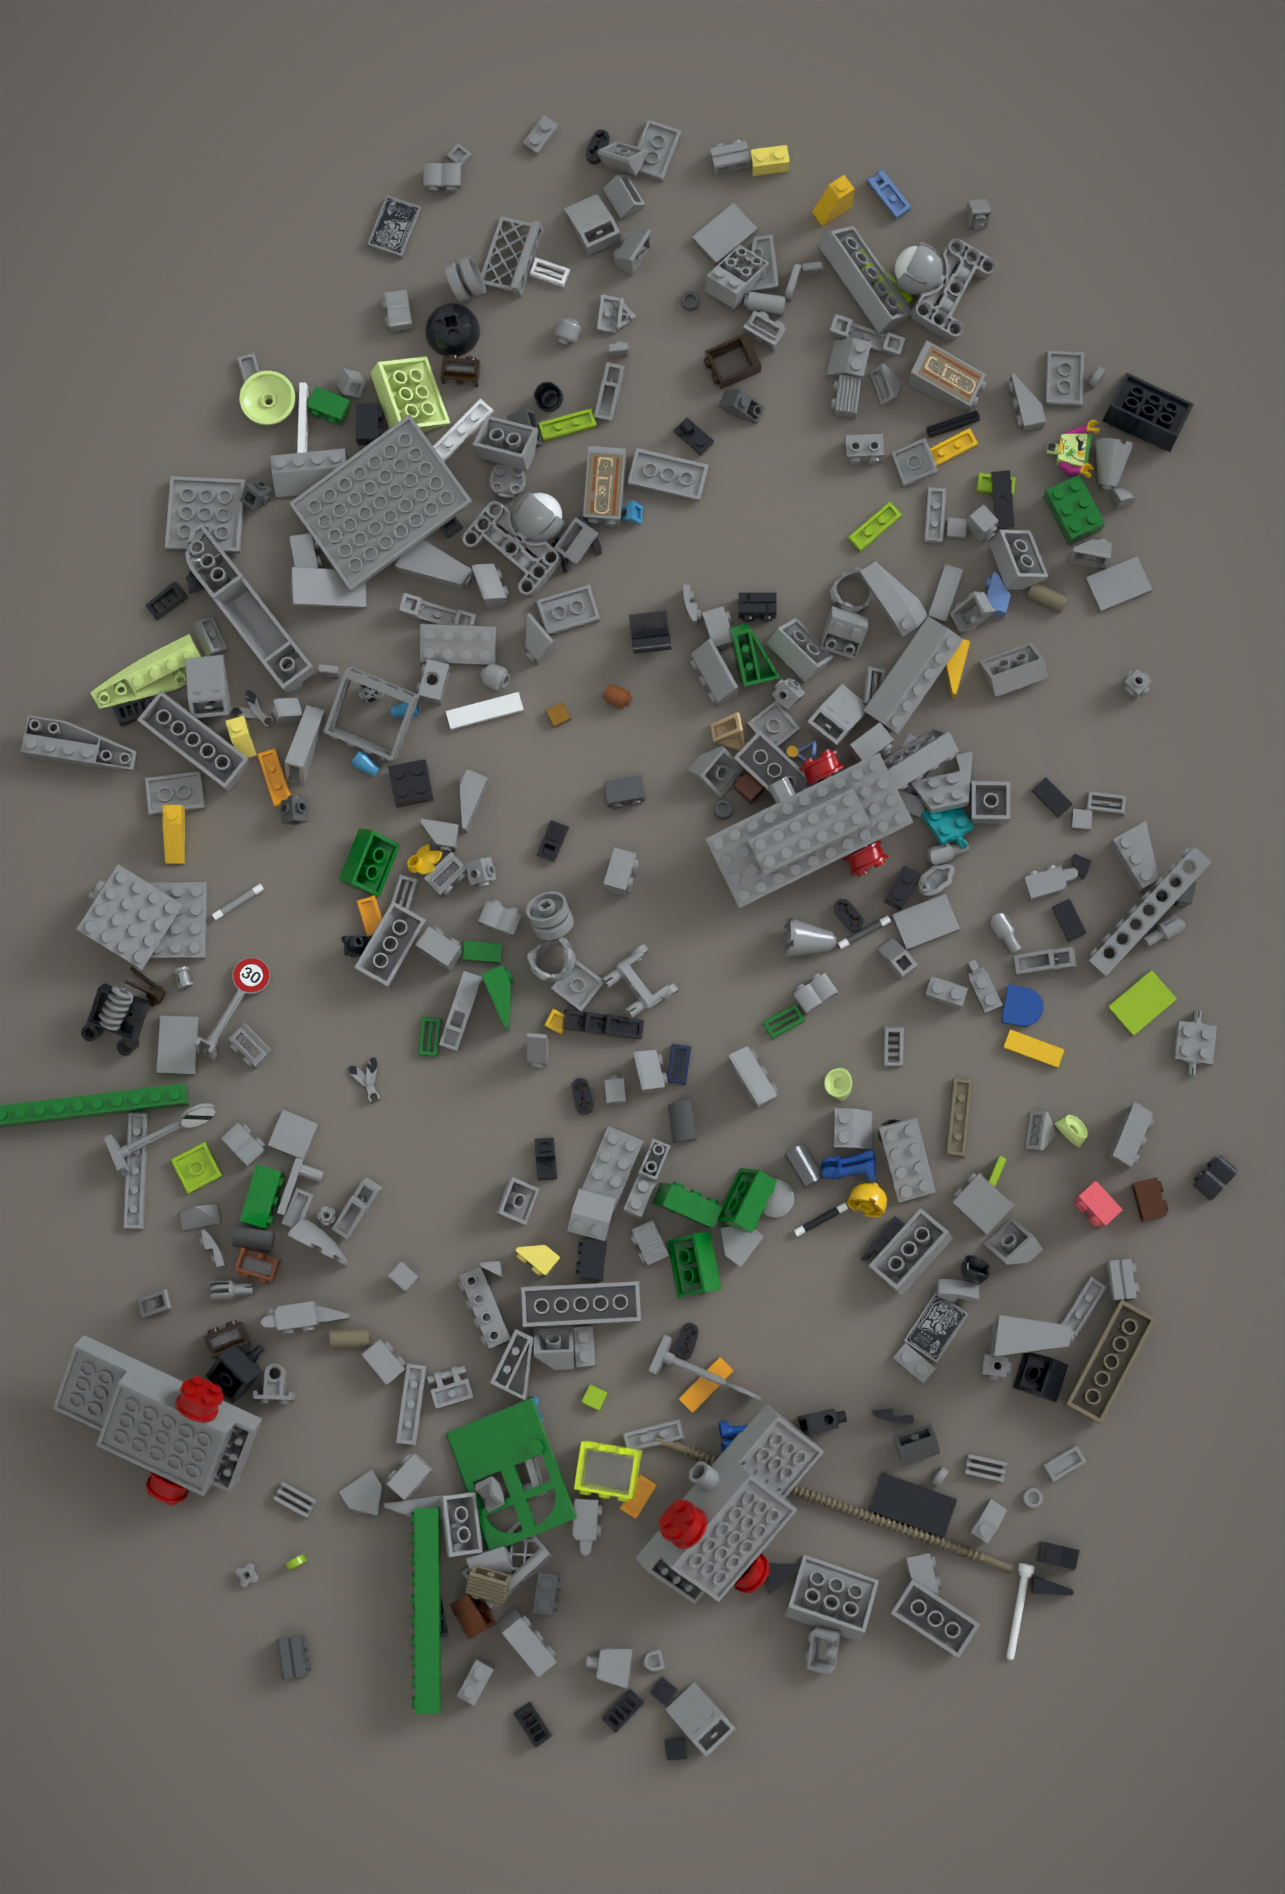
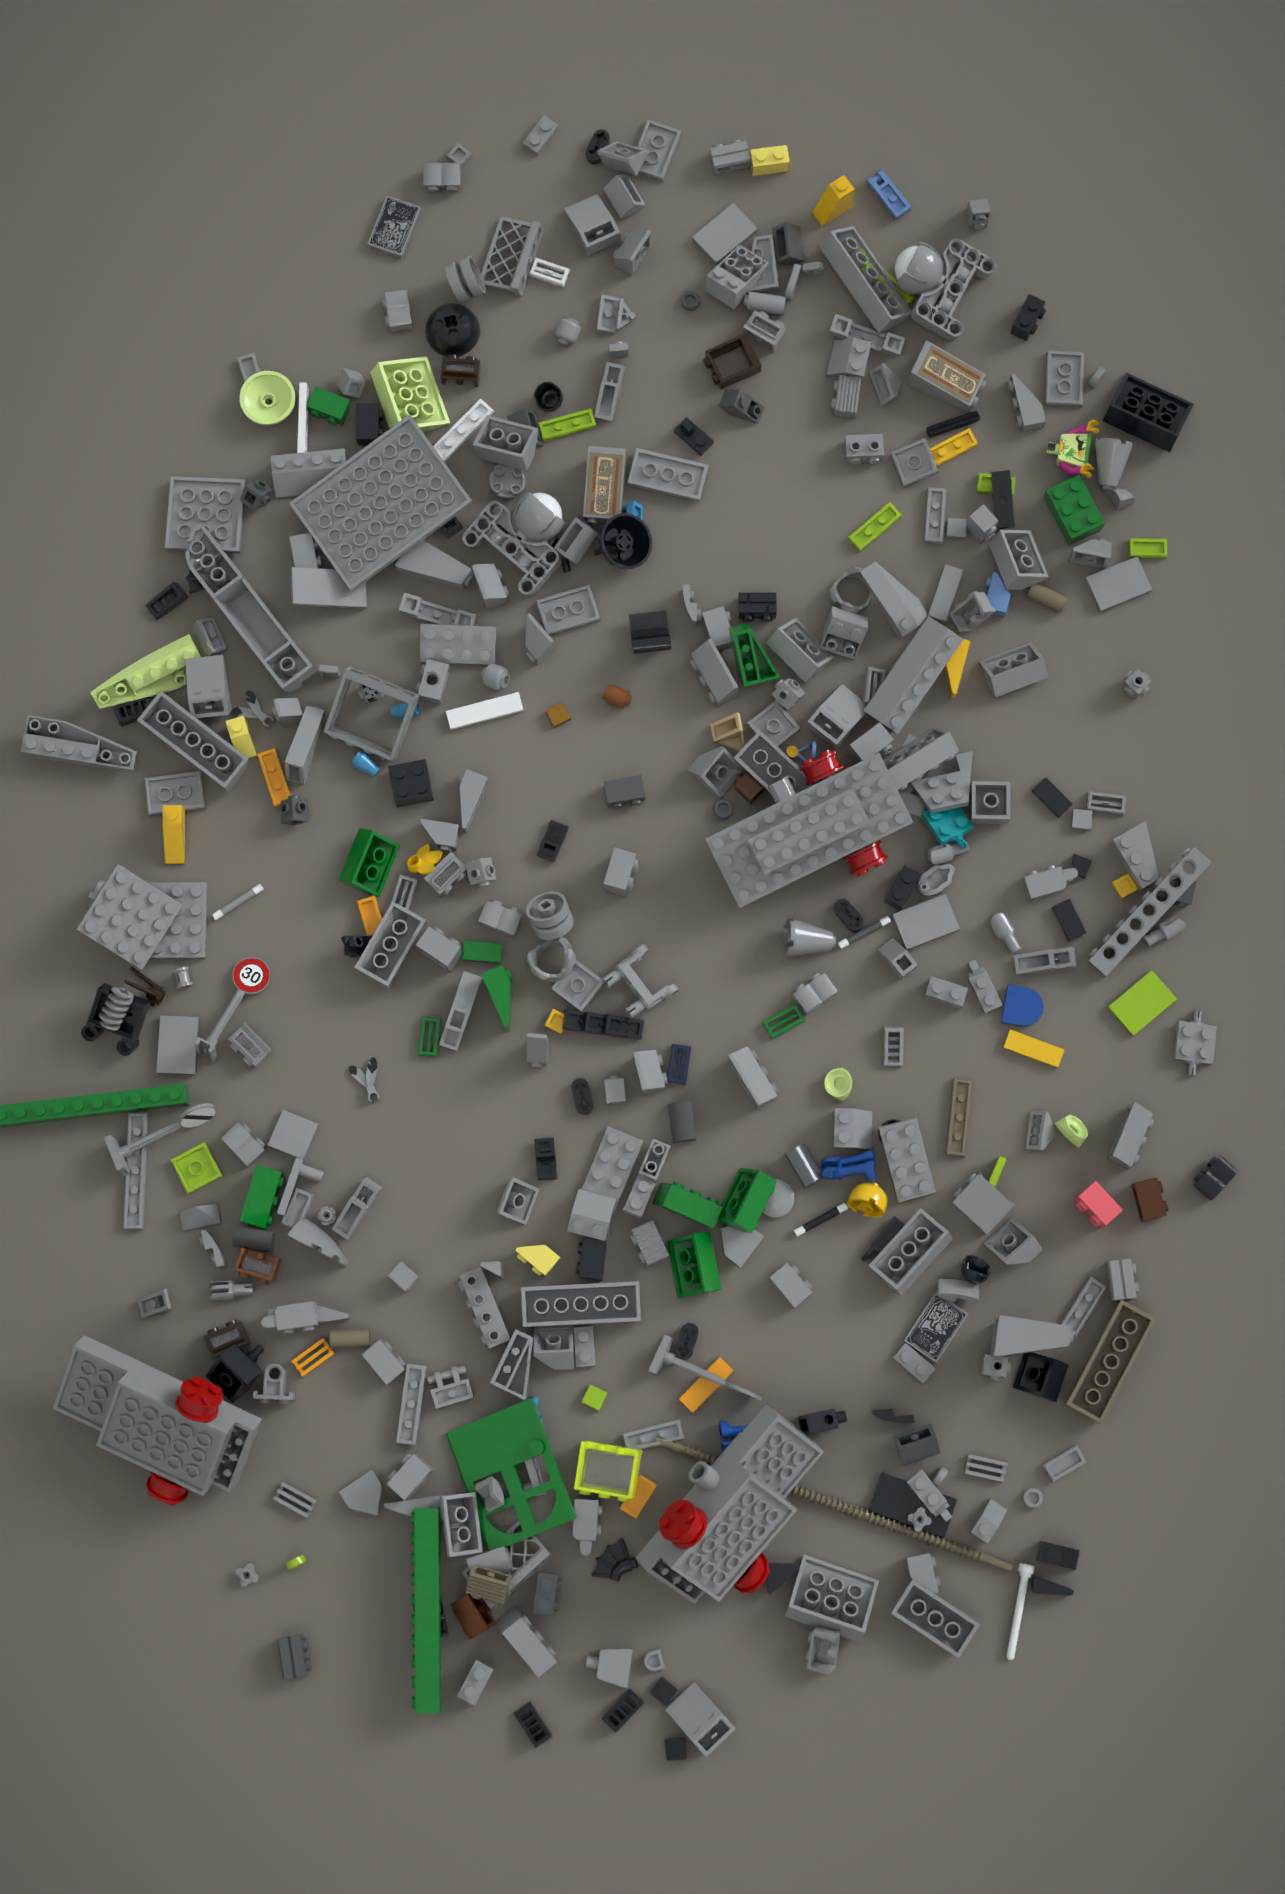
none -> light orange tile [292,1338,335,1377]
none -> black arm [591,1538,639,1582]
none -> black piece [599,513,652,569]
none -> light grey brick [769,1262,813,1308]
none -> dark grey brick [772,222,805,265]
none -> light grey hinge [907,1469,952,1522]
none -> light grey plate [908,1507,932,1531]
none -> black brick [1010,294,1046,341]
none -> yellow tile [1111,873,1138,899]
none -> lime tile [1129,538,1167,559]

